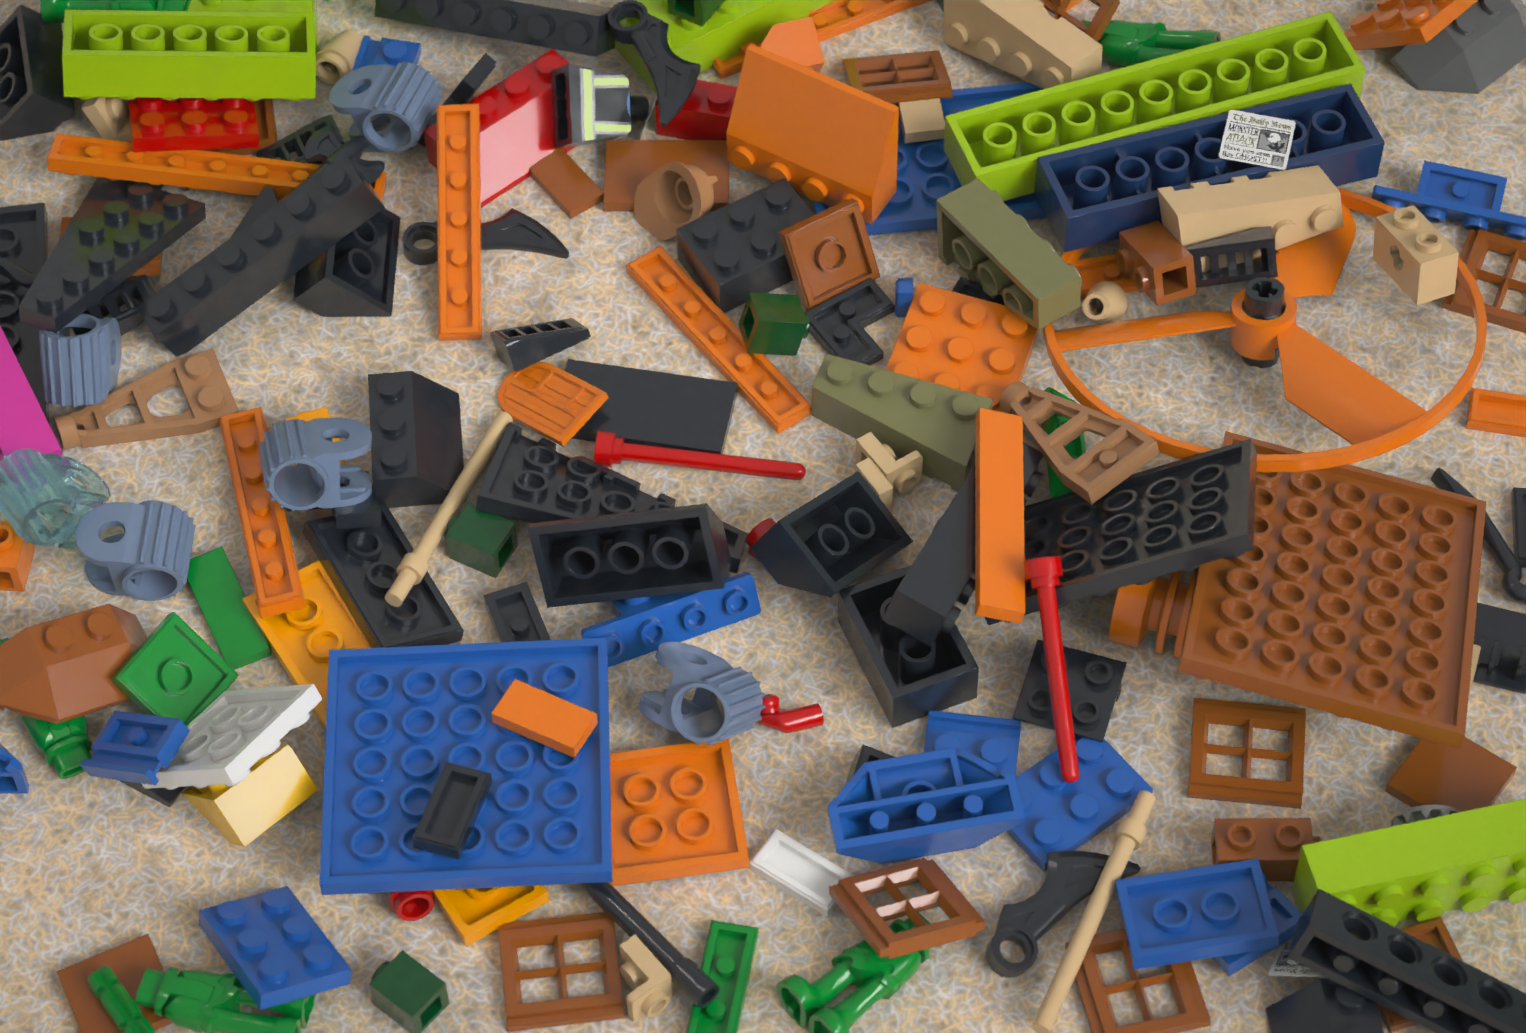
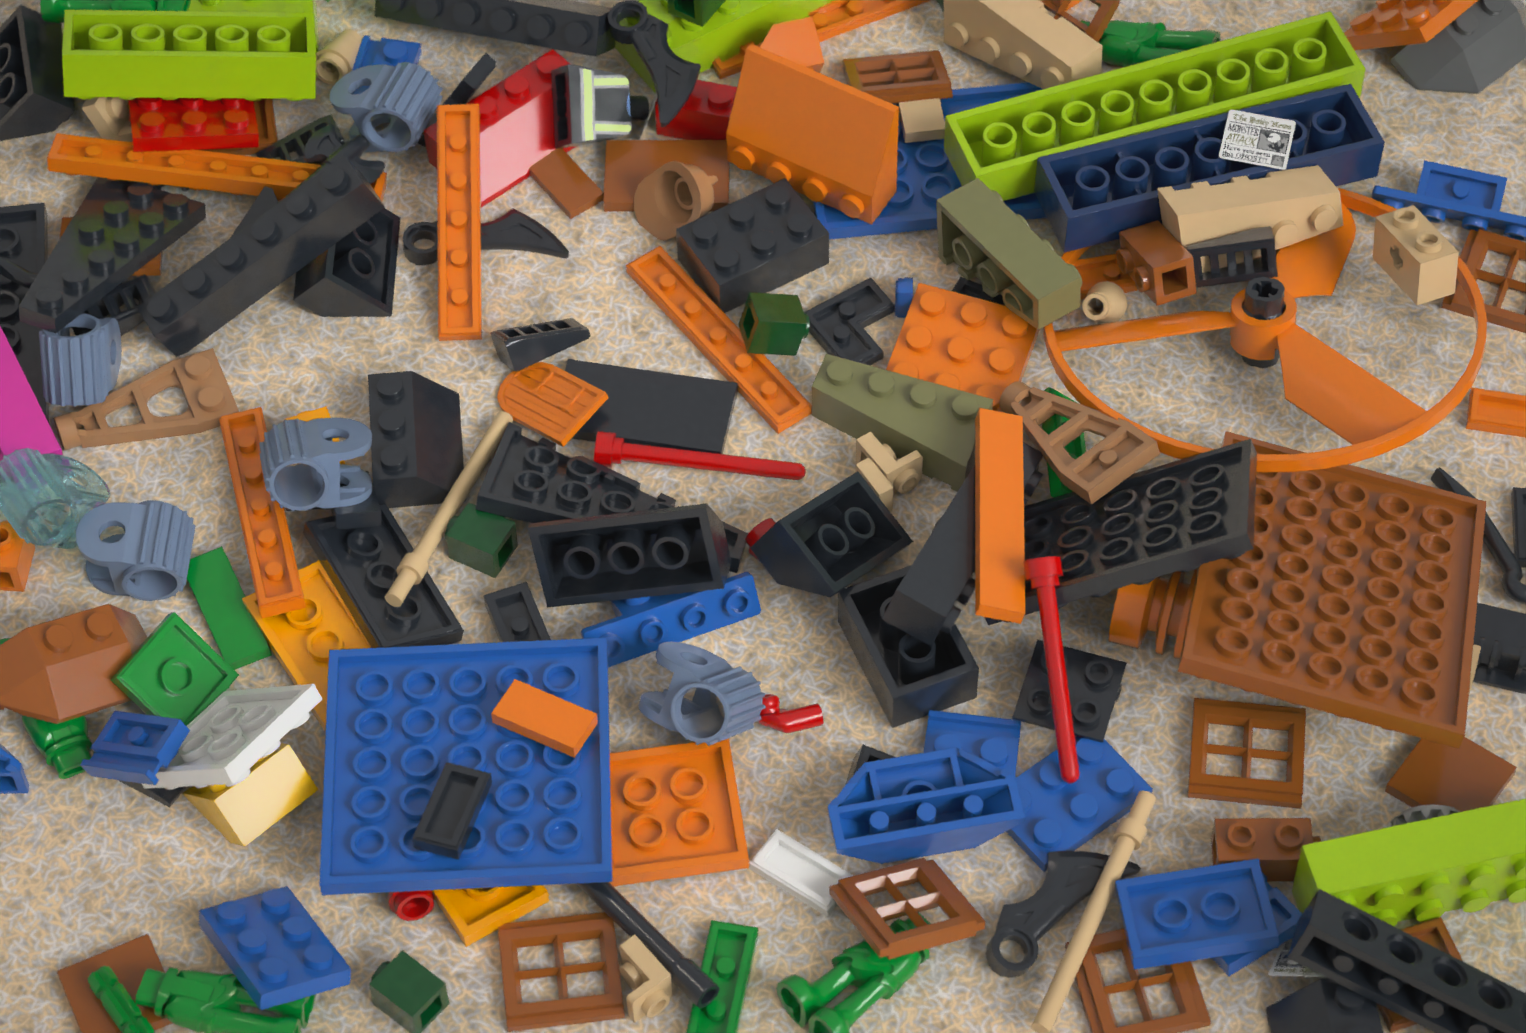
dark orange tile [778,198,881,310] -> none

